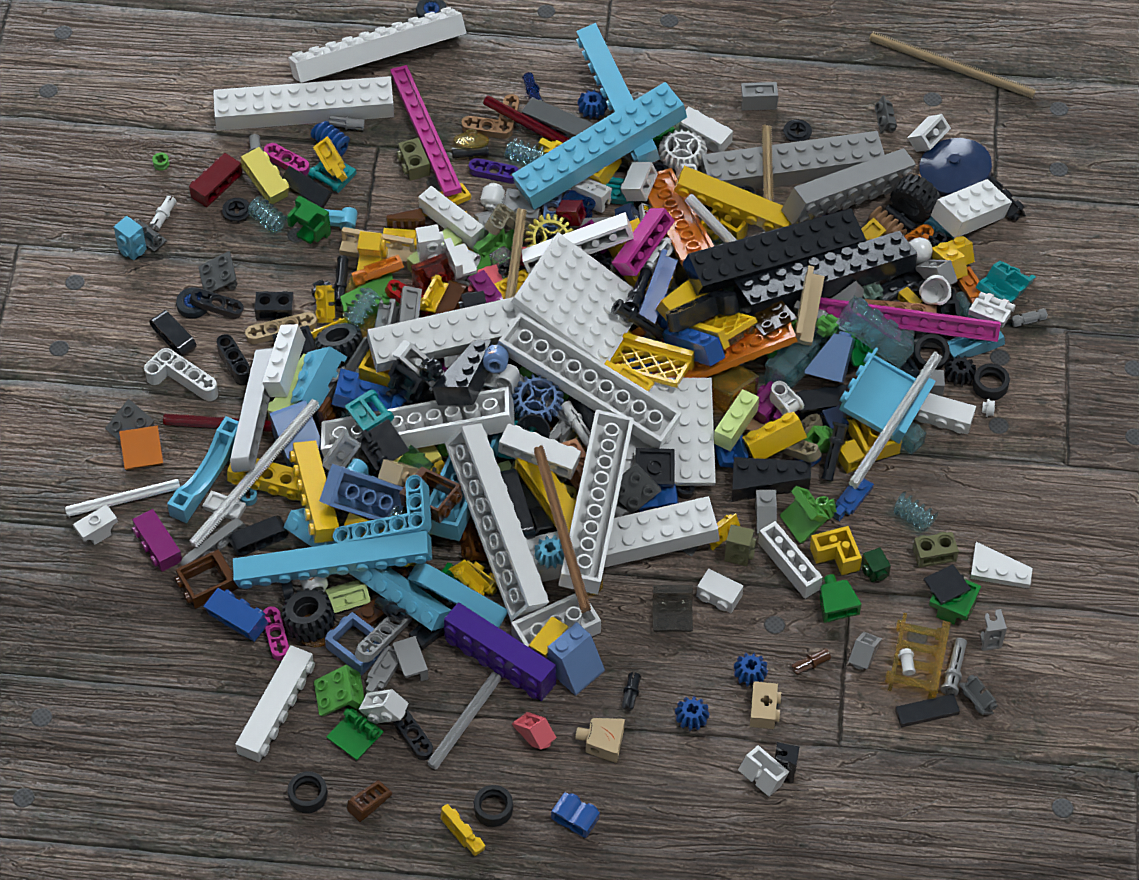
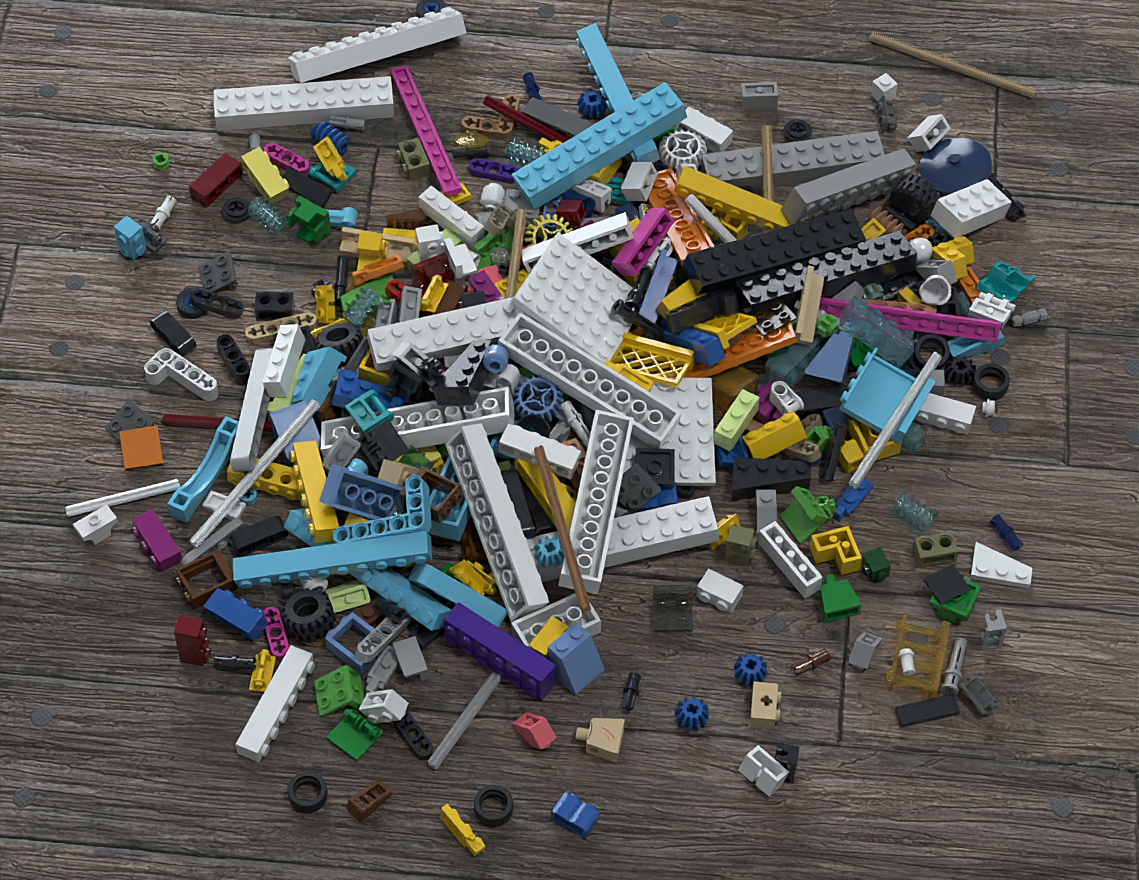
none -> dark red brick [174,615,211,667]
none -> black pin [214,655,257,671]
none -> yellow hinge [249,649,276,692]
none -> white brick [871,73,898,101]
none -> clear blue pin [990,514,1023,551]

